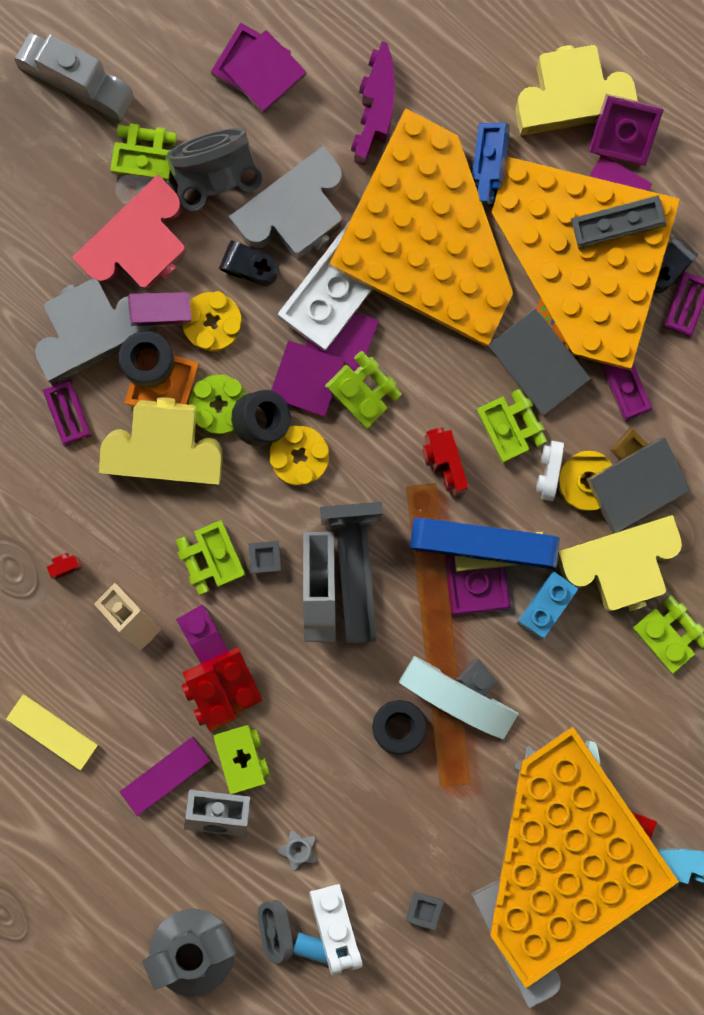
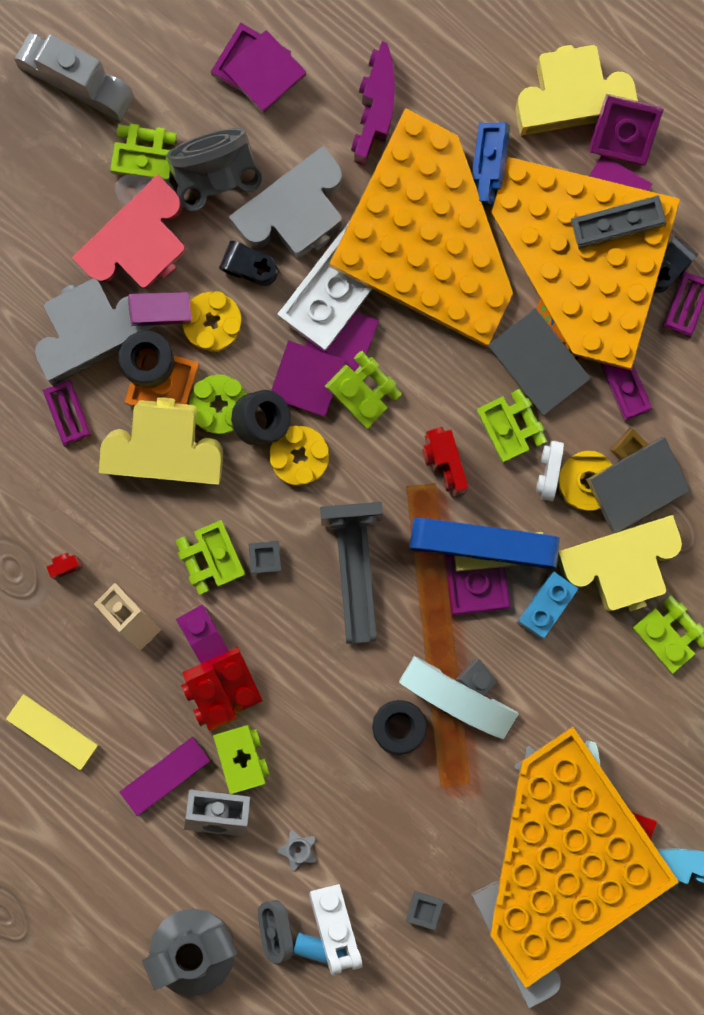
light grey brick [303,532,335,642] -> none

